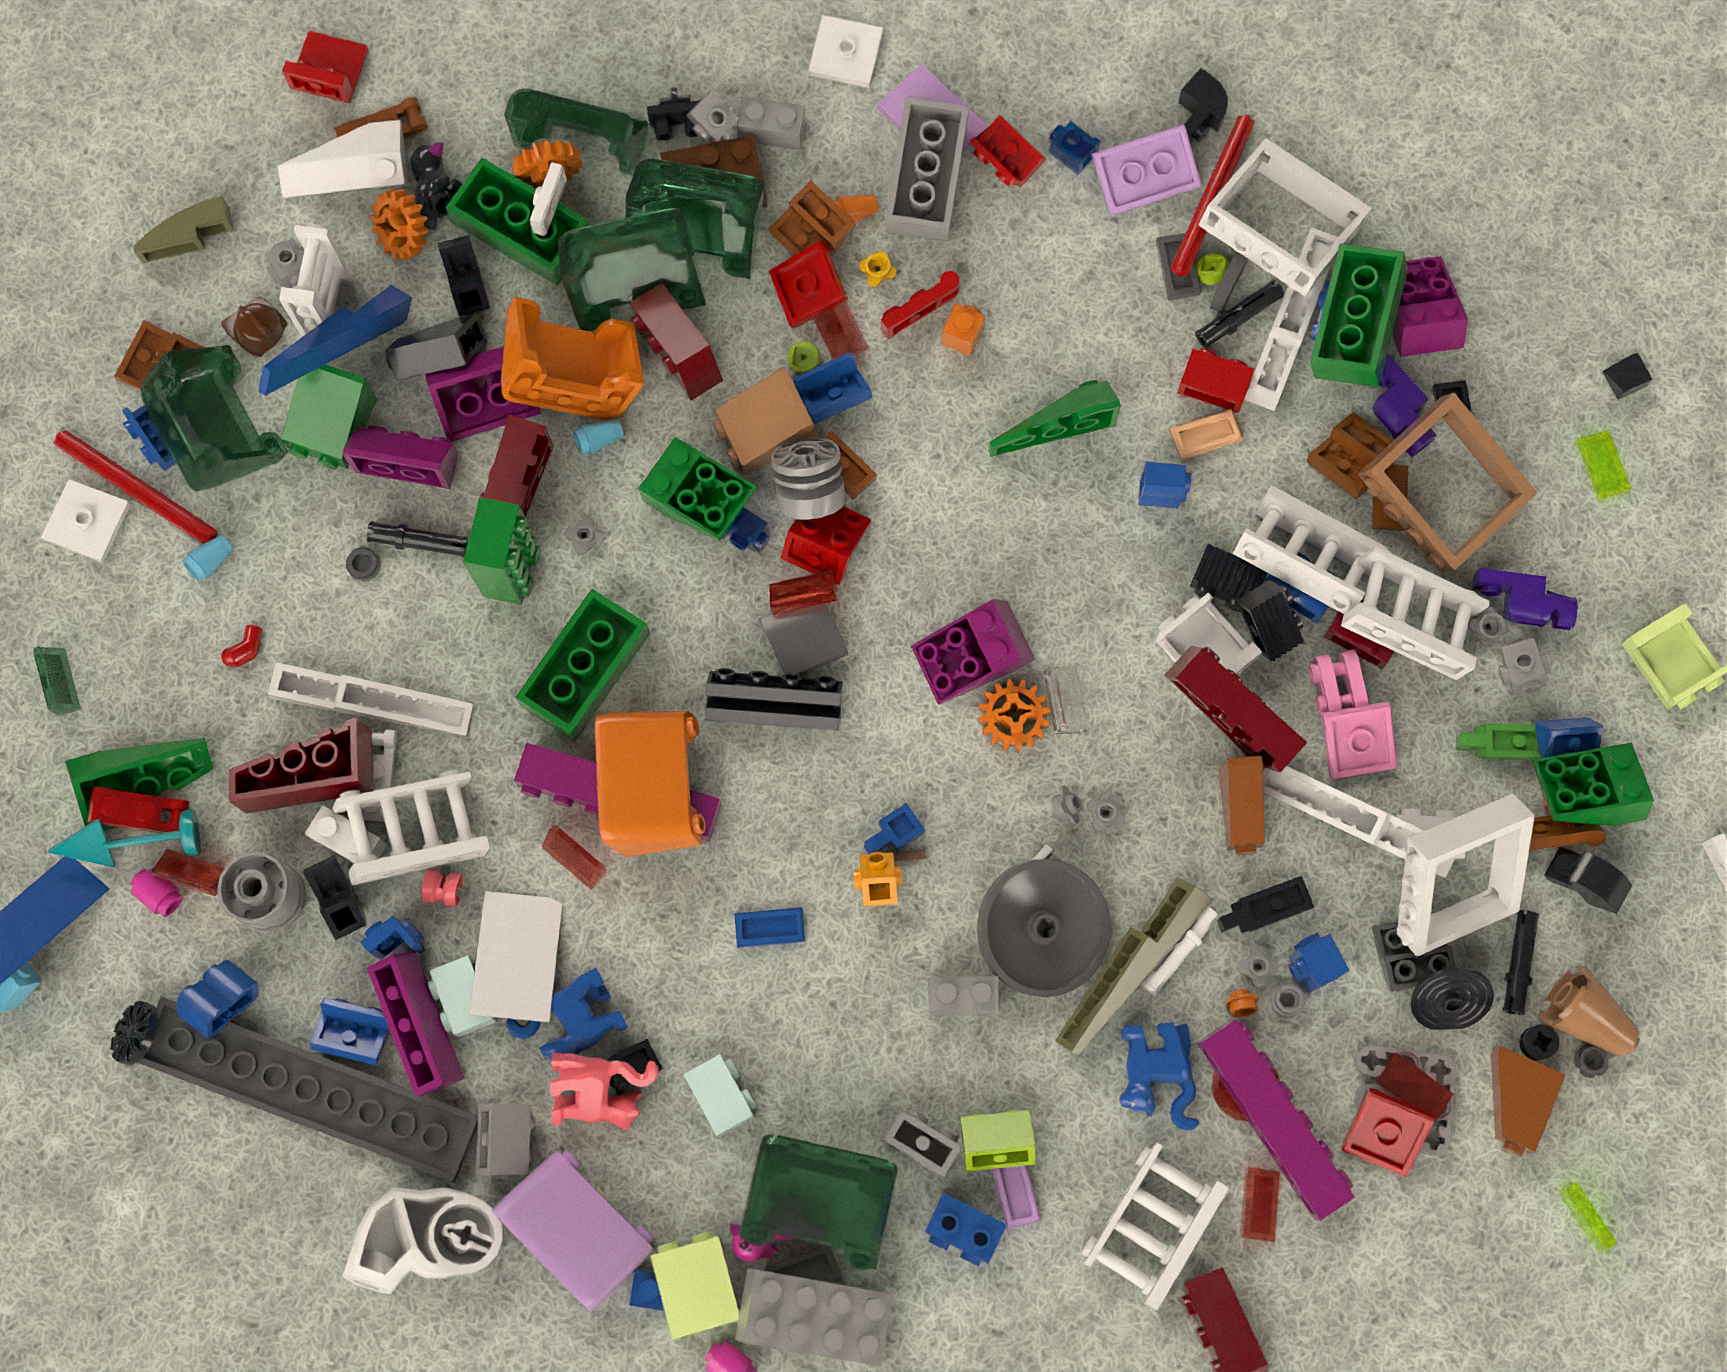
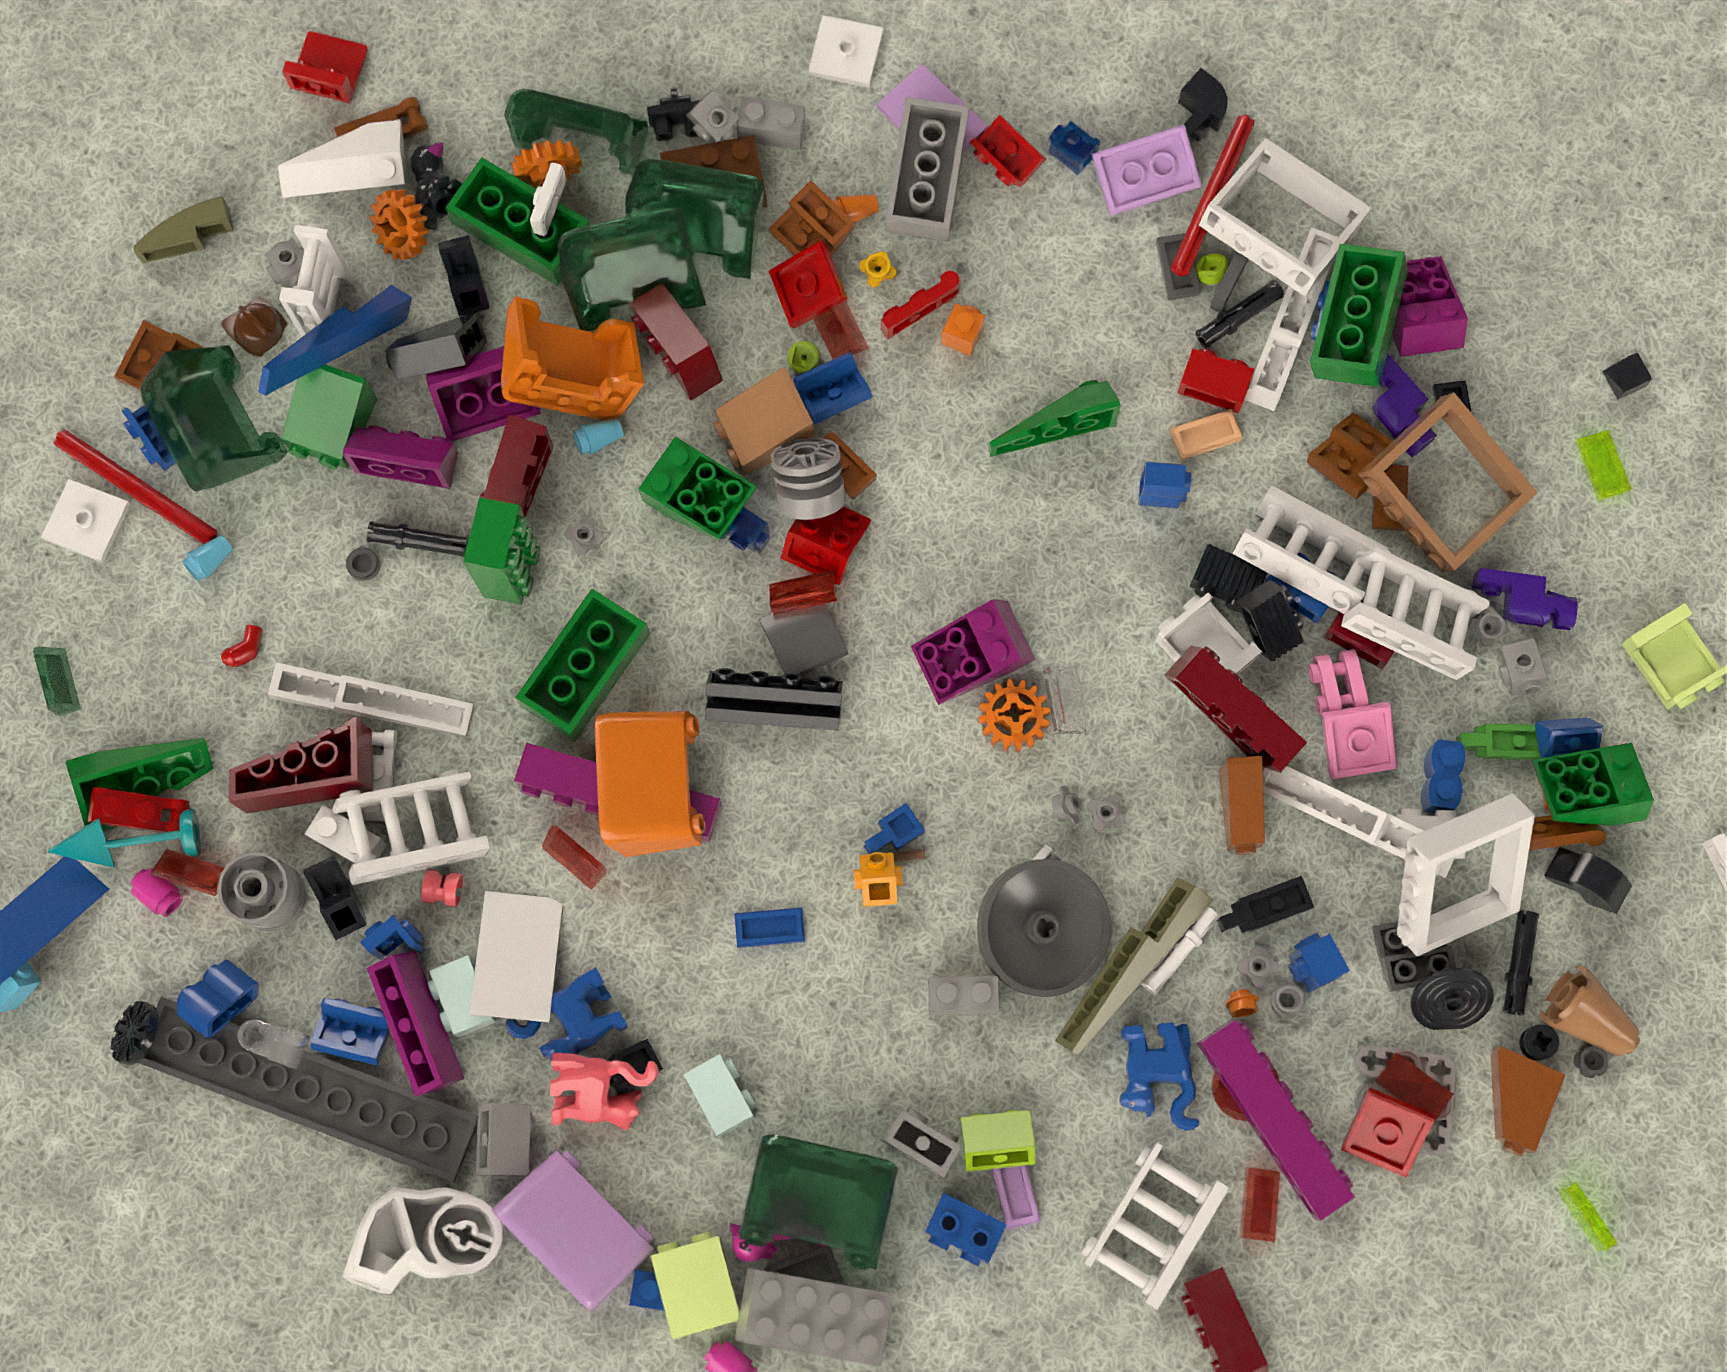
none -> clear piece [237,1020,310,1069]
none -> blue brick [1421,739,1465,813]

